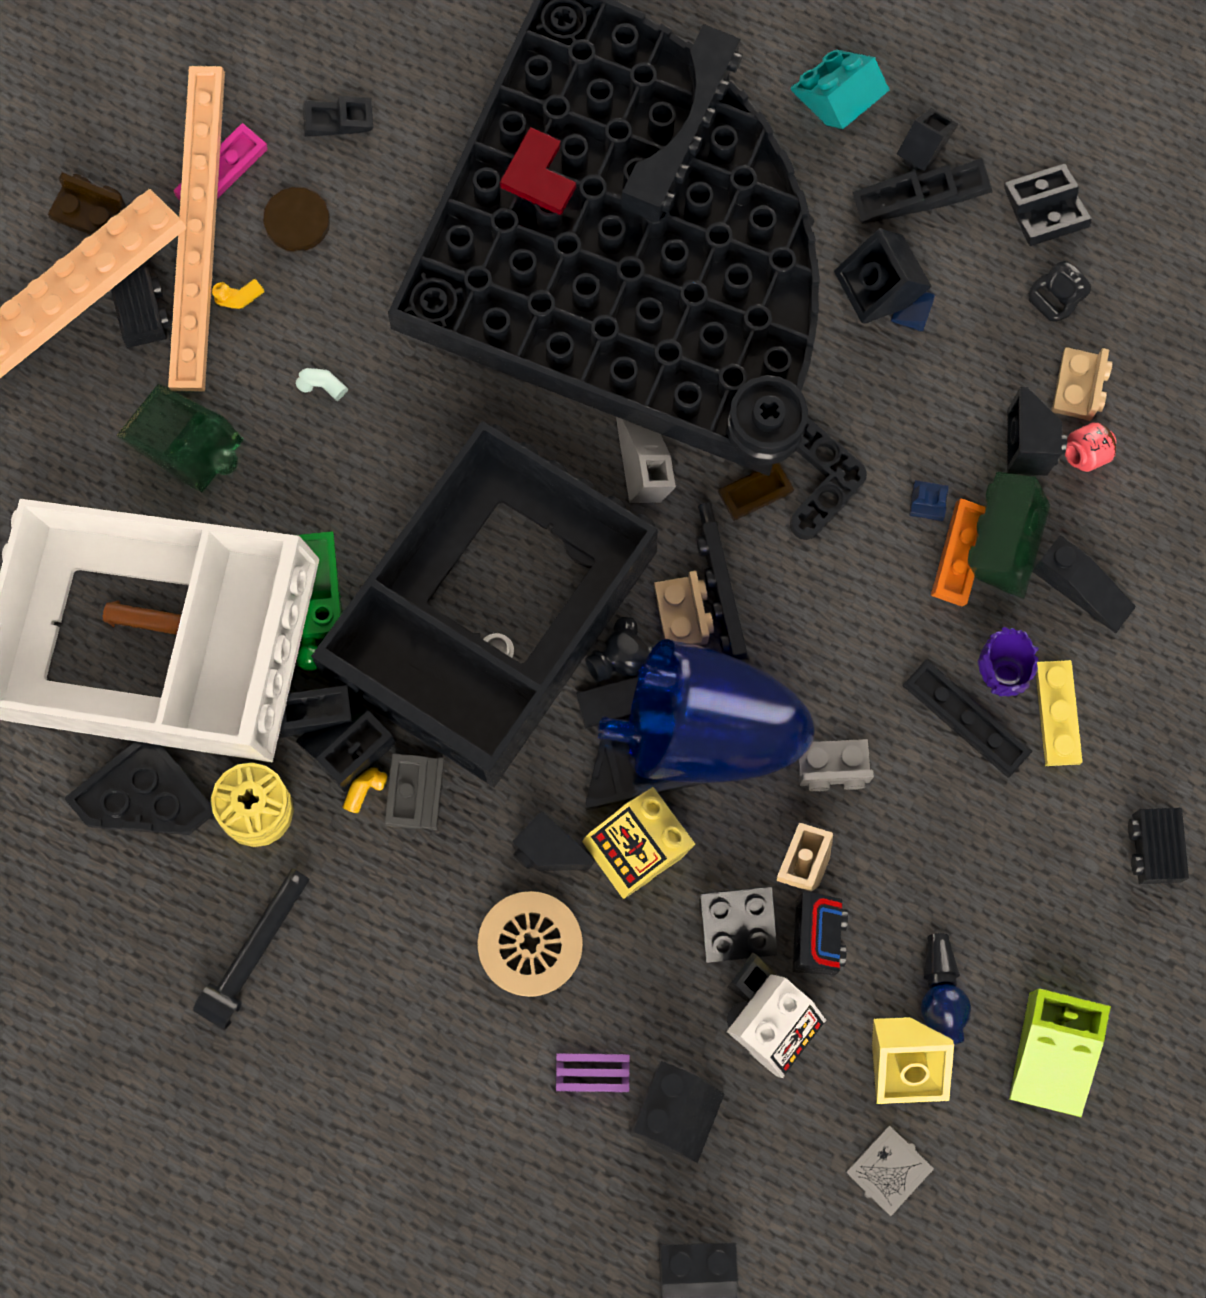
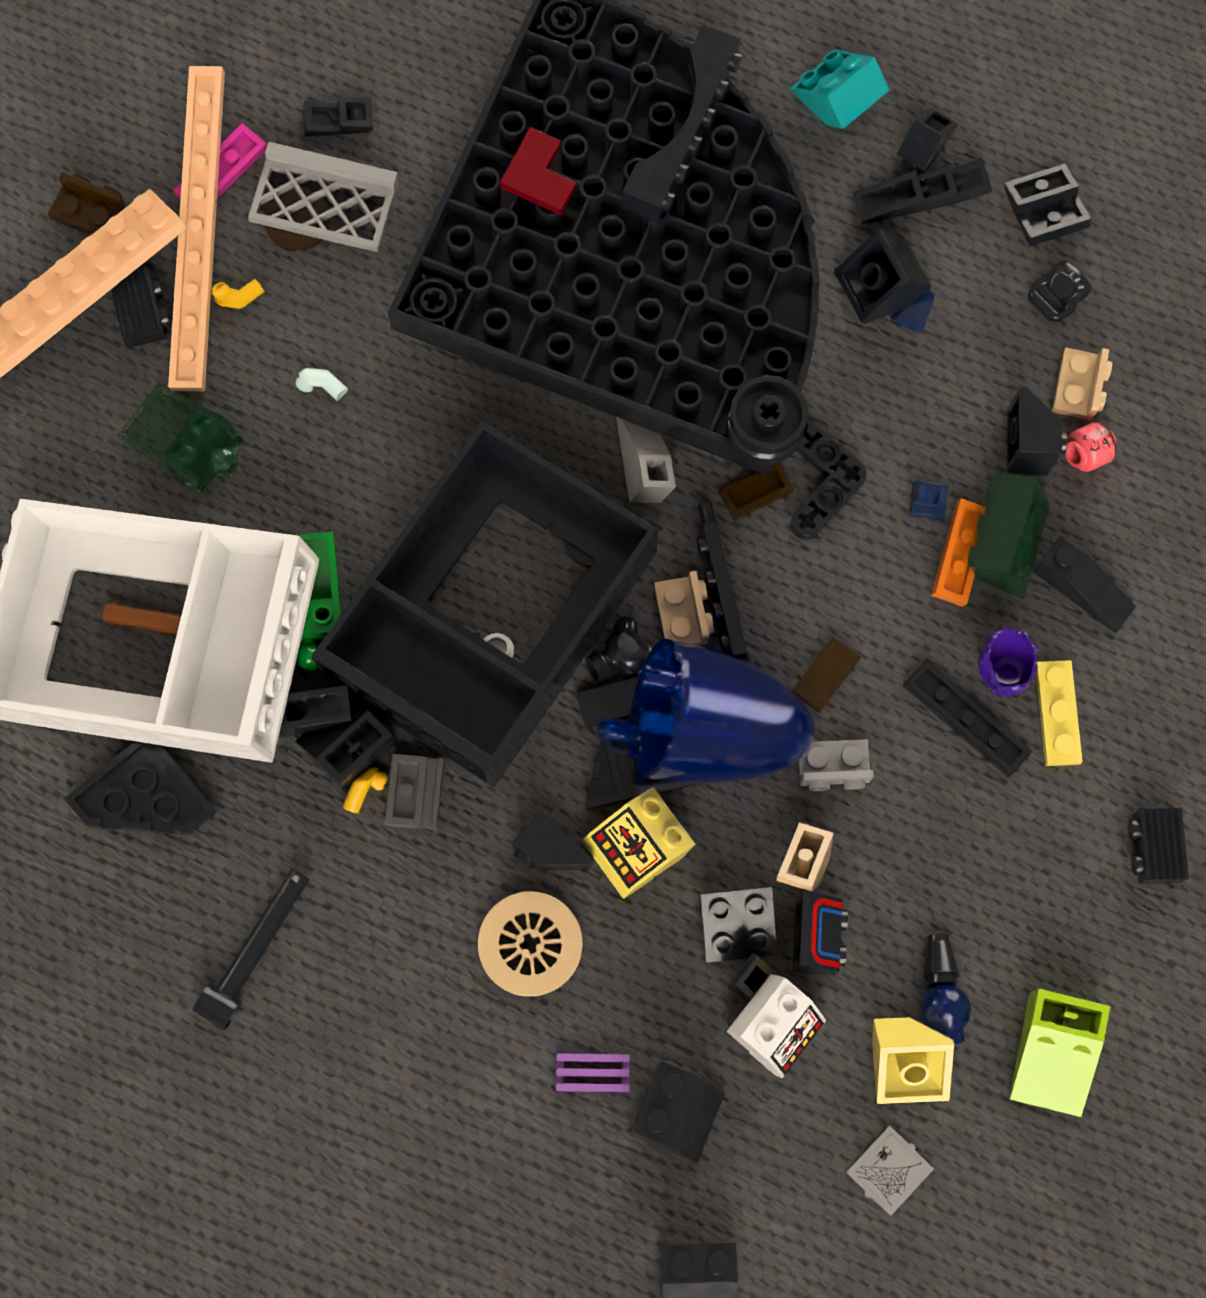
light yellow wheel [211,763,294,847] -> none
none -> light grey fence [248,142,399,252]
none -> dark brown tile [791,637,861,713]

